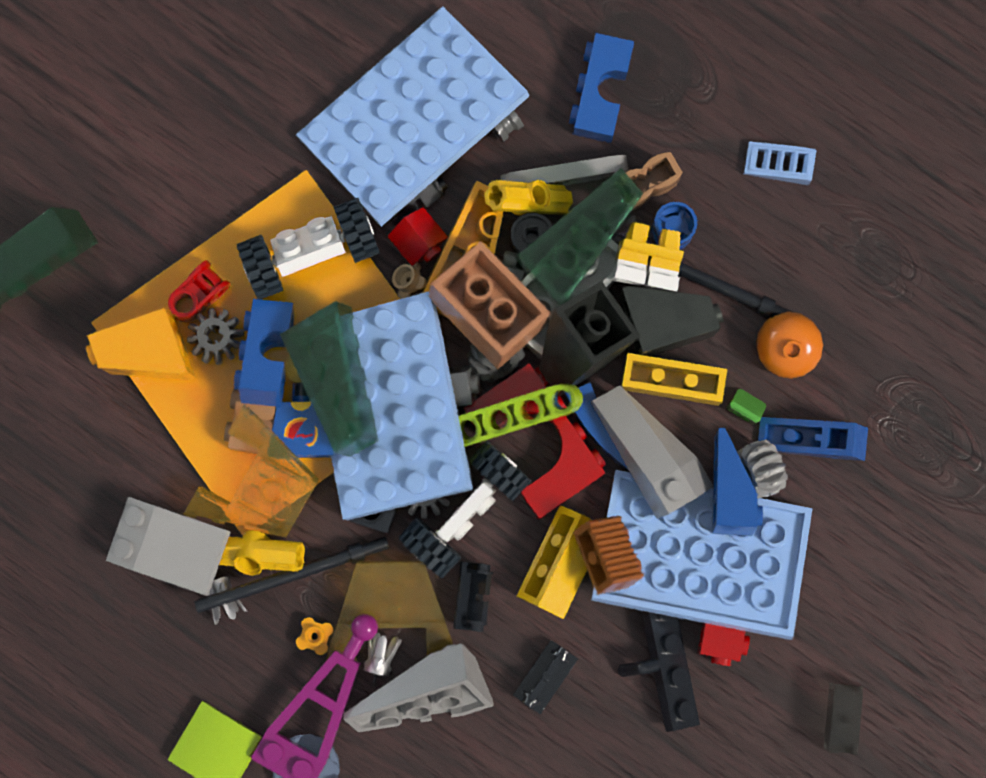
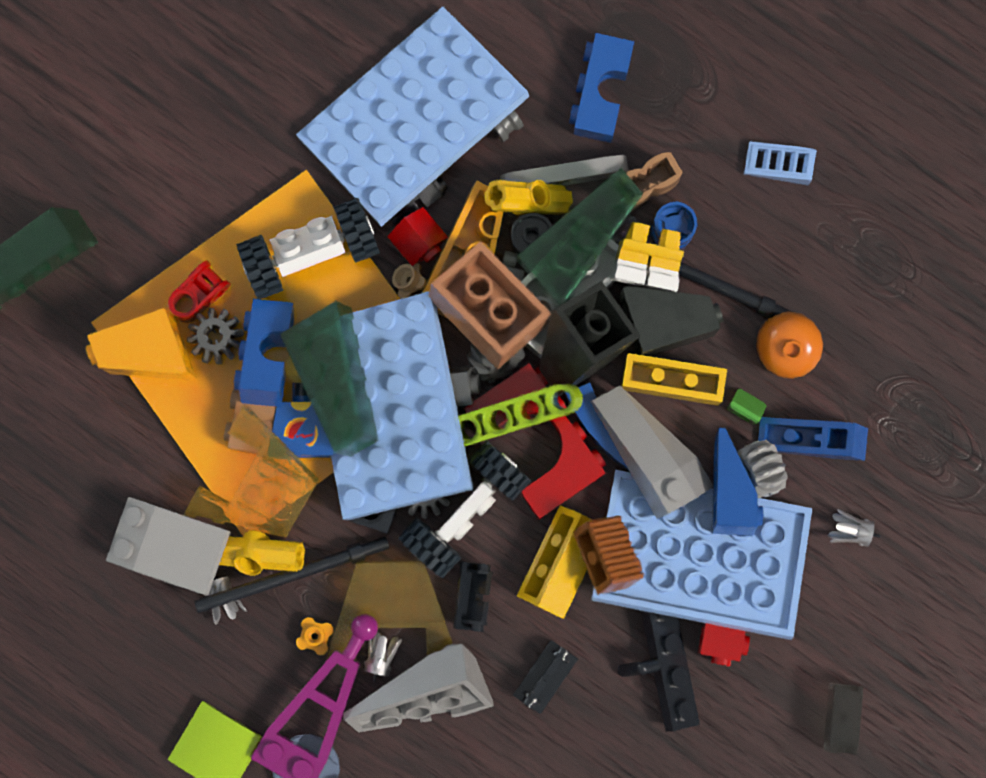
none -> flat silver piece [828,509,881,547]

